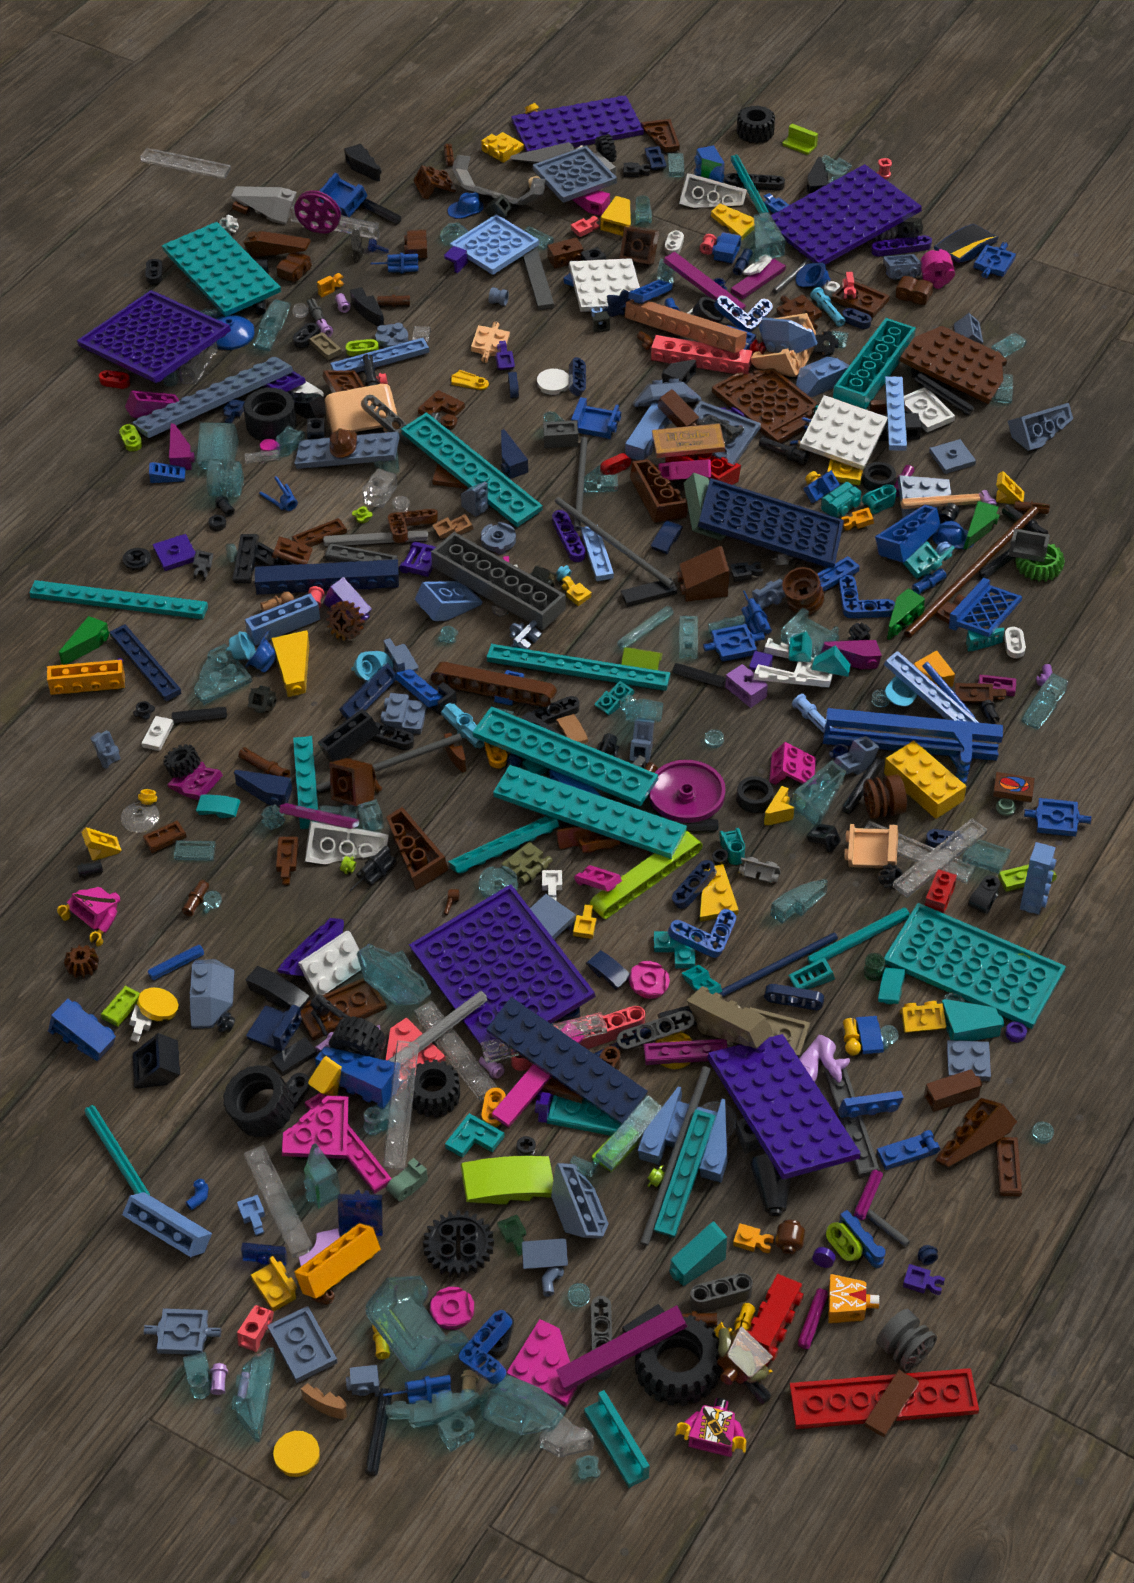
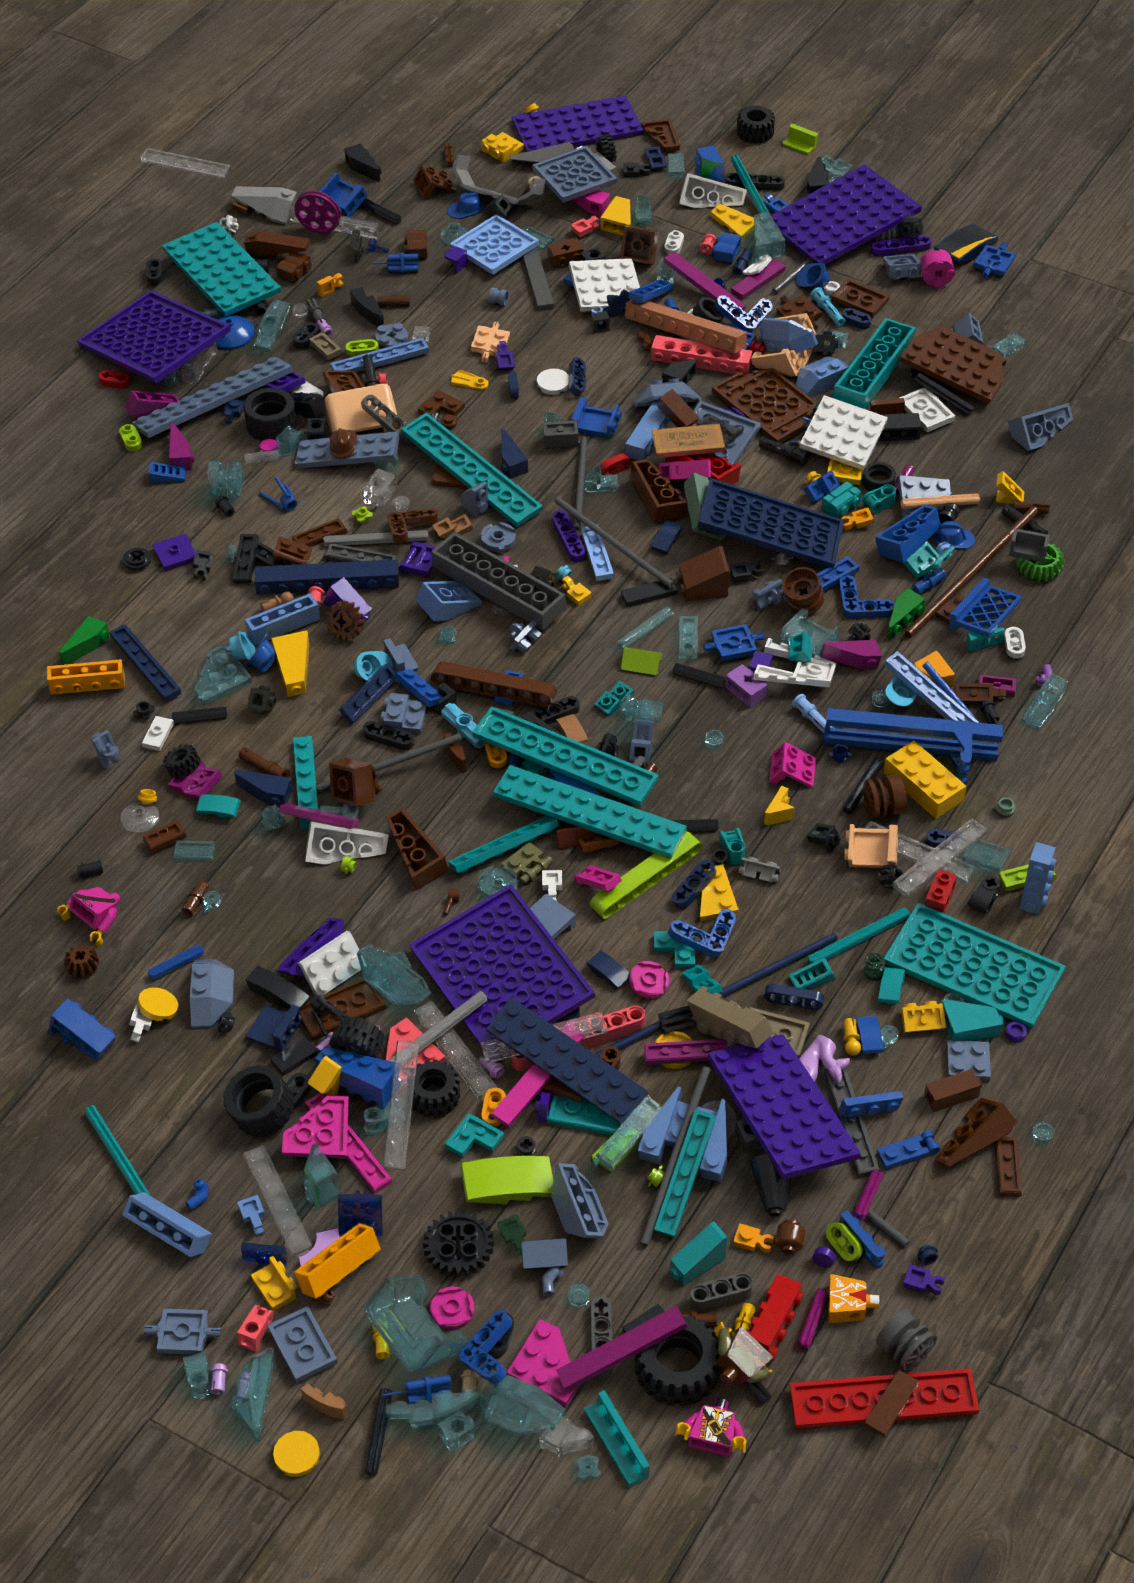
teal plate [29,580,208,619] -> none
yellow slope [81,827,121,861] -> none
lime plate [101,986,140,1027] -> none
black slope [133,1033,180,1089] -> none
clear light blue slope [197,423,239,470] -> none
black tile [208,515,226,531] -> none
reddish brown plate [276,837,299,885] -> none
black brick [318,709,380,762] -> none
lavender pin [335,293,351,313] -> none
sand blue brick [346,1365,380,1397] -> none
black piece [349,846,396,891] -> none
clear light blue brick [358,799,384,831] -> none
sand green leg [386,1158,428,1201] -> none
teal plate [487,644,670,691] -> none
clear light blue plate [570,1155,595,1177] -> none
yellow plate [573,904,596,939] -> none
dark grey beam [616,1010,694,1050] -> none
magenta dish [648,760,725,823] -> none
clear light blue pin [708,614,746,634] -> none
black tyre [736,776,773,813] -> none
blue piece [741,591,772,634] -> none
clear light blue slope [770,879,828,924] -> none
clear light blue wedge [790,760,846,825] -> none
teal slope [812,645,851,677] -> none
sand blue brick [834,736,879,775] -> none
coral plate [842,272,856,299] -> none
coral bush [877,158,892,179] -> none
light blue plate [885,376,907,451] -> none
reddish brown brick [896,276,933,305] -> none
sand blue plate [929,439,976,474] -> none
green slope [963,501,999,549] -> none
black axle [978,548,1015,579] -> none
lavender pin [979,490,996,506] -> none
reddish brown tile [993,772,1035,803] -> none
clear light blue slope [995,374,1013,403] -> none
blue plate [1024,798,1091,837] -> none

